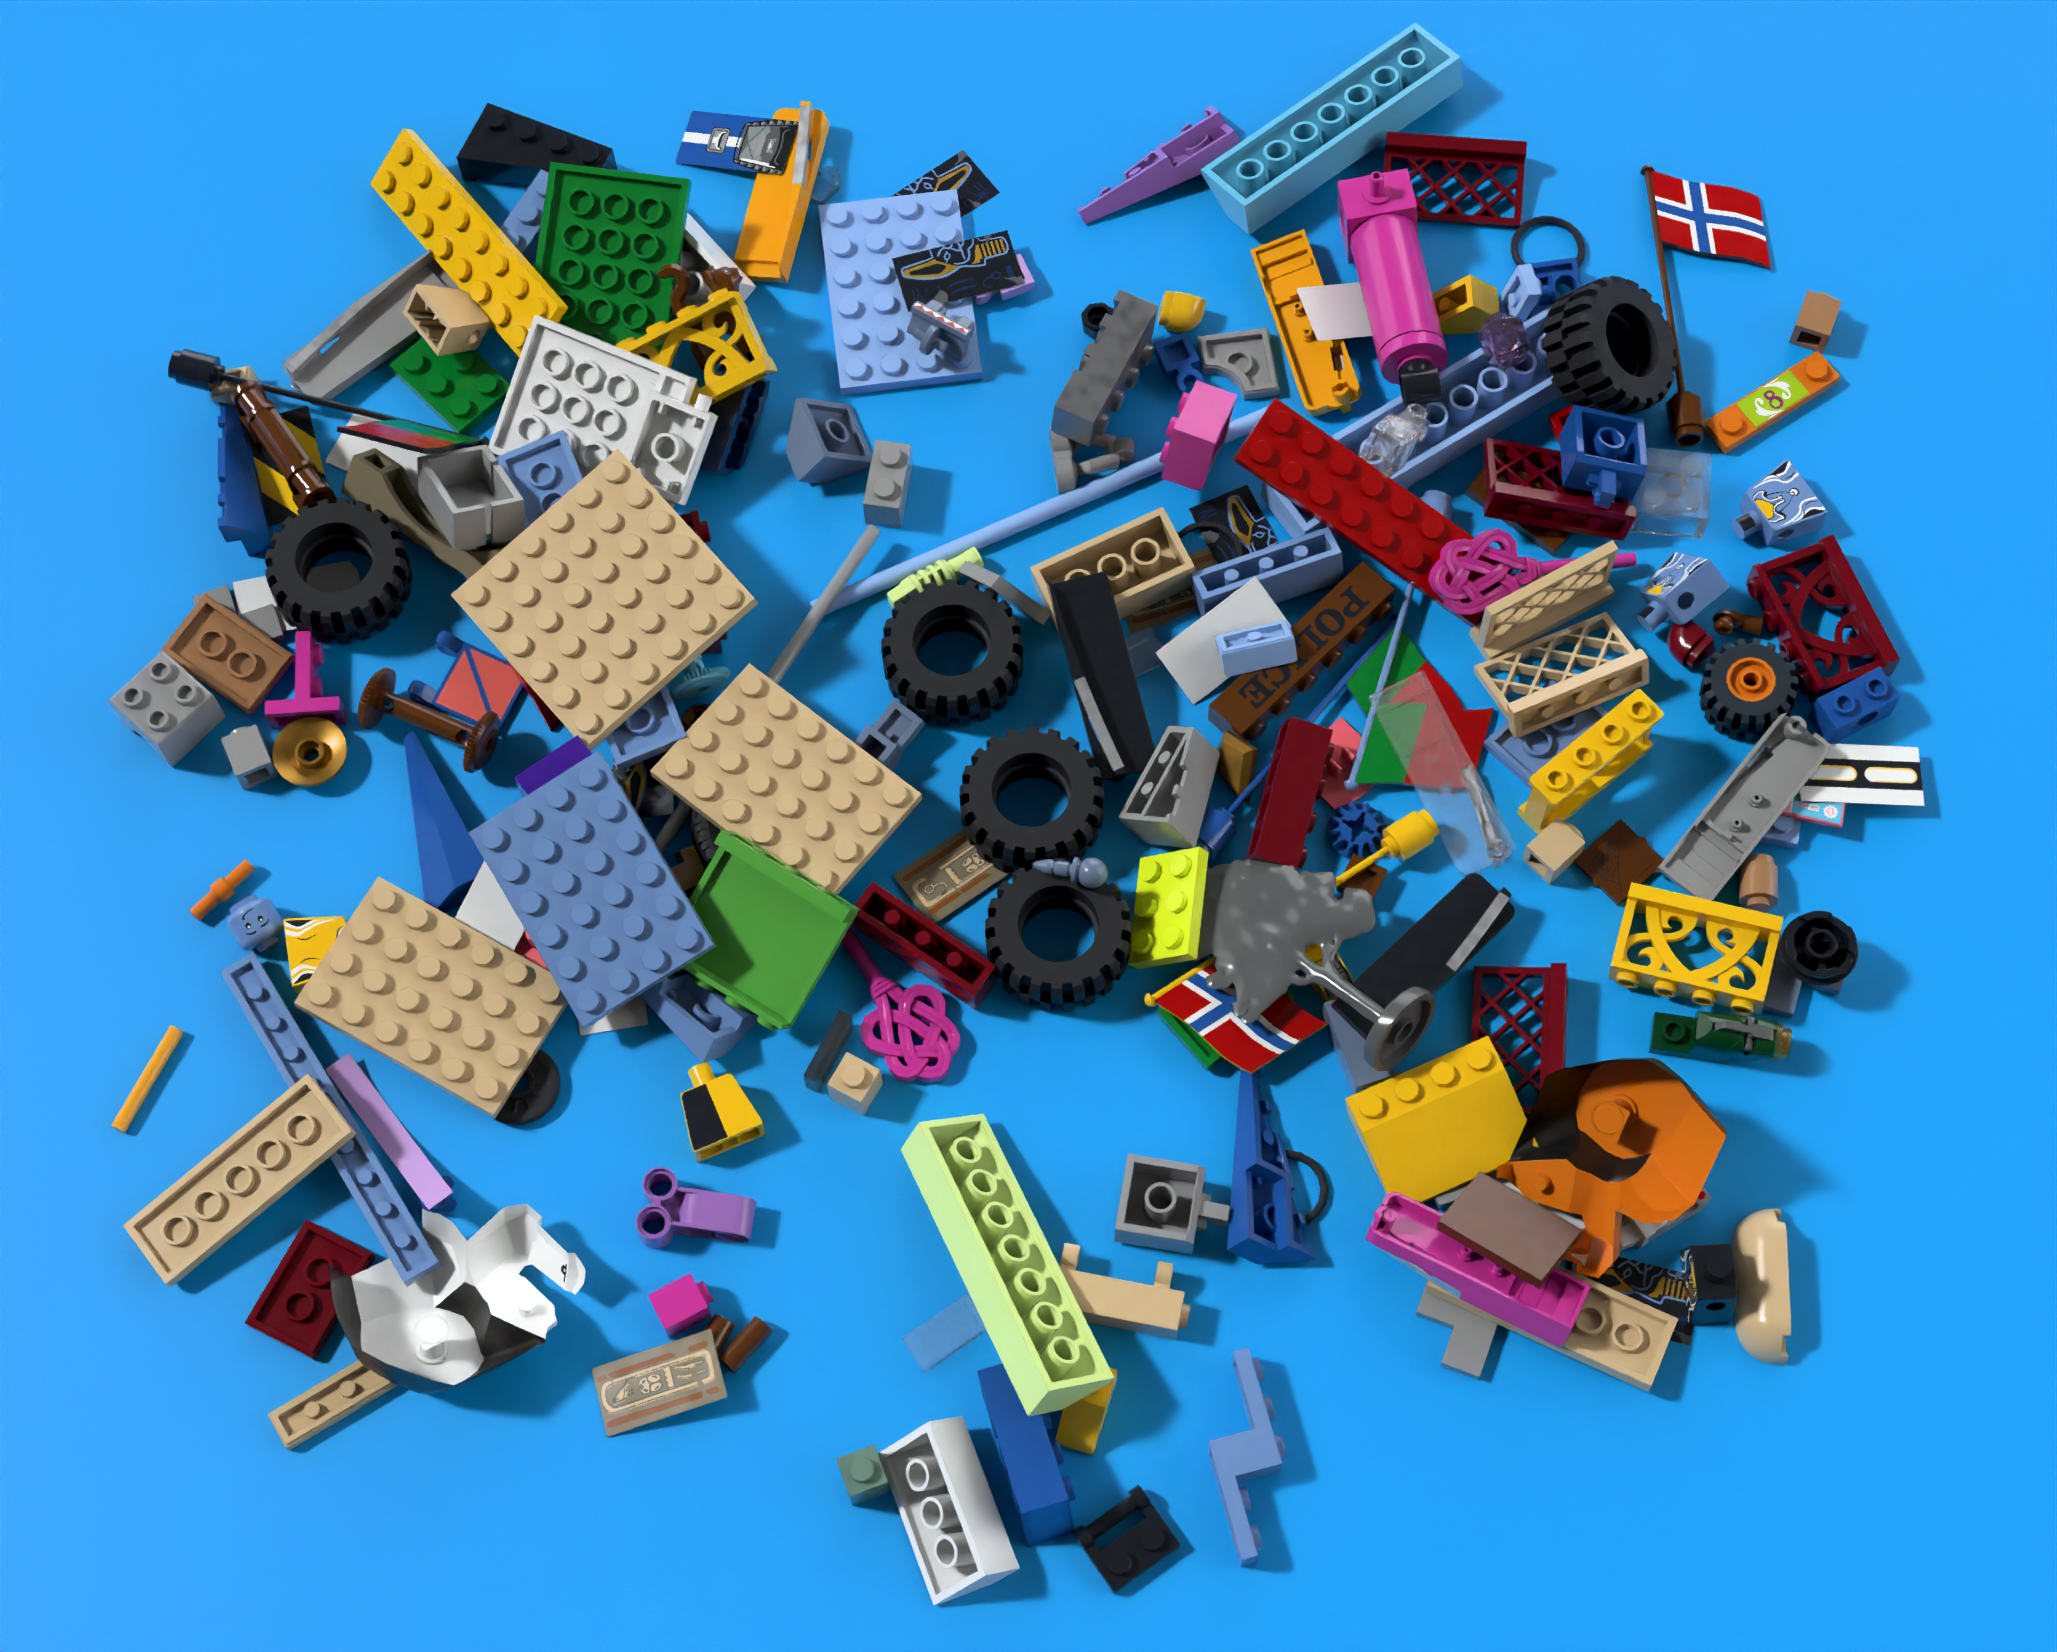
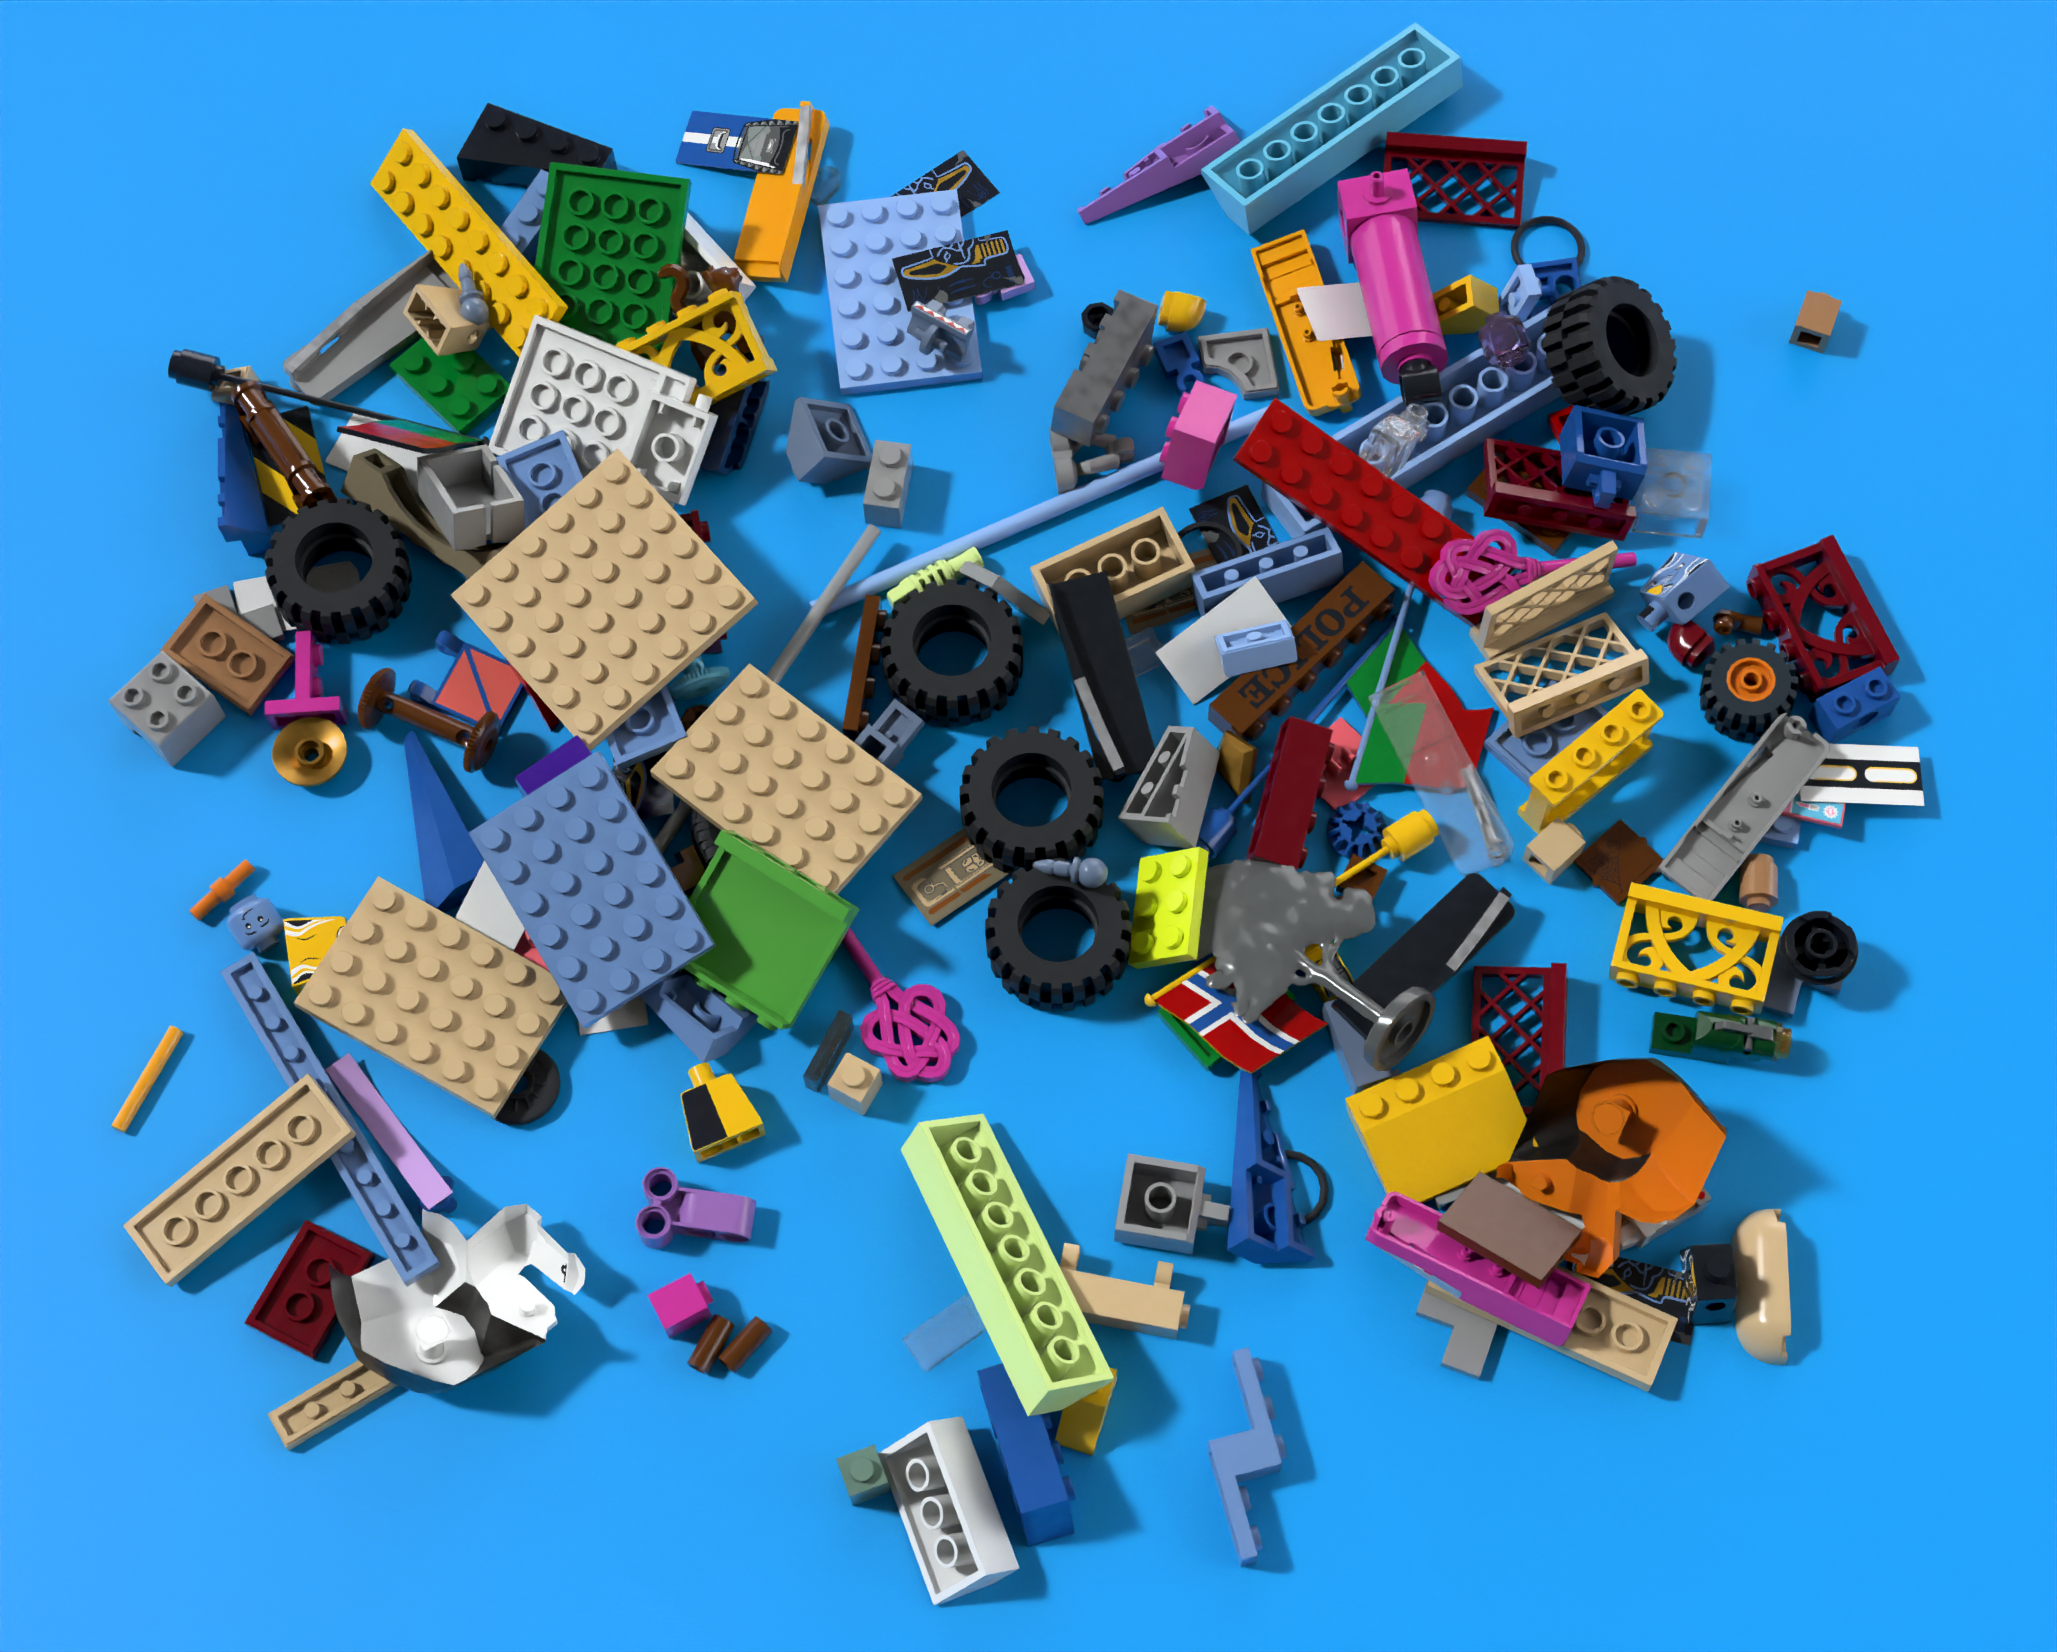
light grey brick [221,724,279,790] -> none
sticker [591,1329,727,1437] -> none
dark red brick [852,882,998,1010] -> none
black plate [1072,1485,1180,1594] -> none
flag [1640,165,1771,448] -> none
orange plate [1705,351,1840,455] -> none
medium blue torso [1731,459,1828,546] -> none
none -> sand blue bar [458,263,489,326]
none -> reddish brown plate [842,594,888,742]

